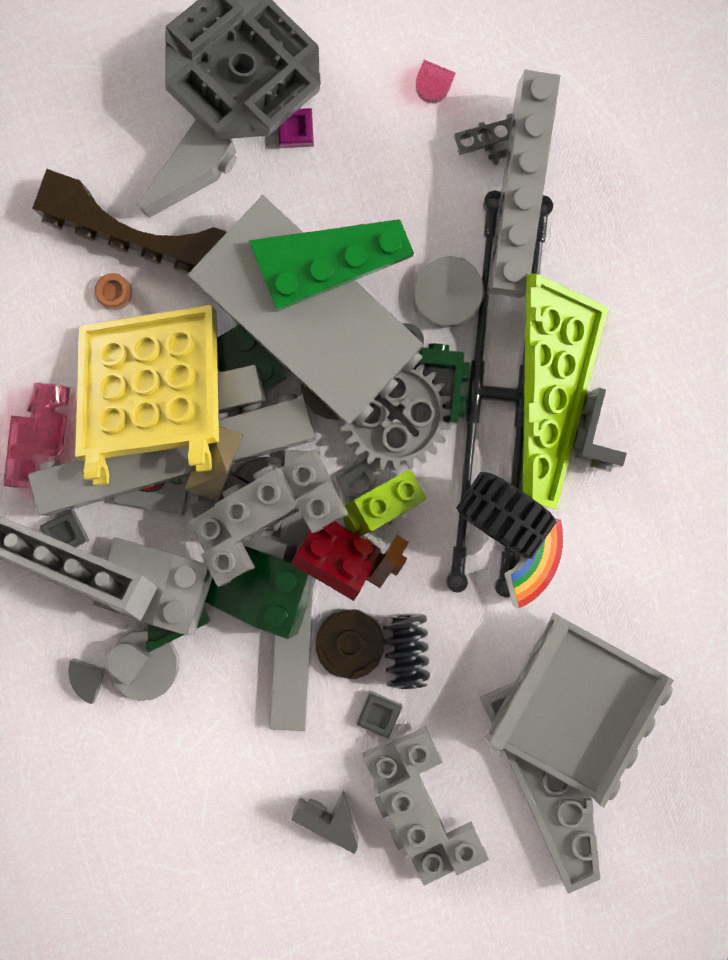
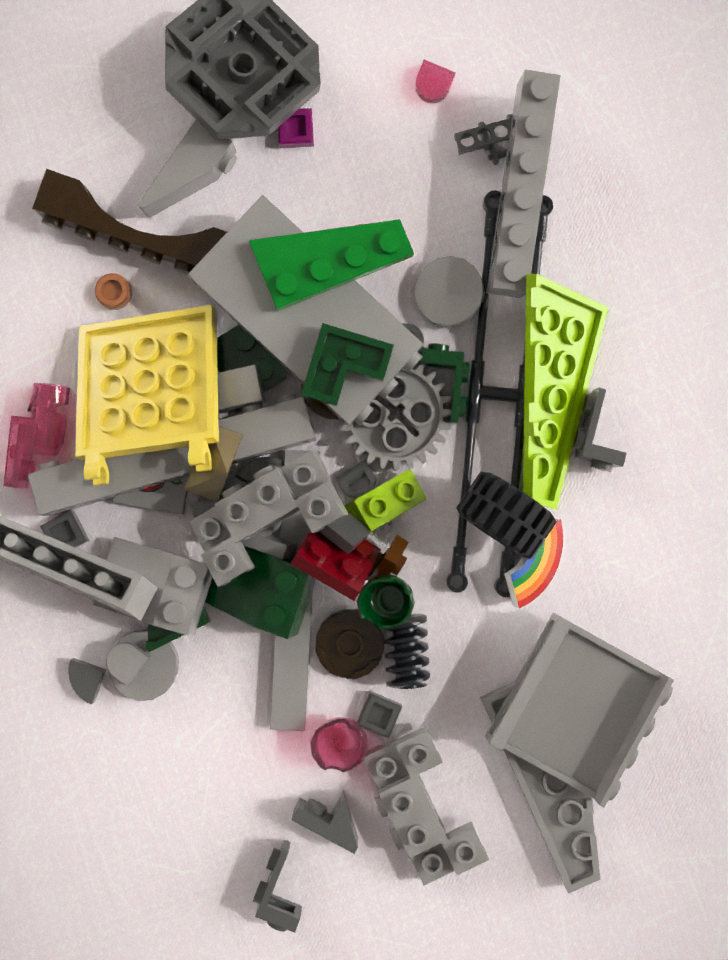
none -> dark grey bracket [253,840,302,933]
none -> dark green plate [301,323,394,407]
none -> clear pink hair [310,717,368,773]
none -> dark grey tile [320,513,370,554]
none -> dark green hair [357,574,415,629]

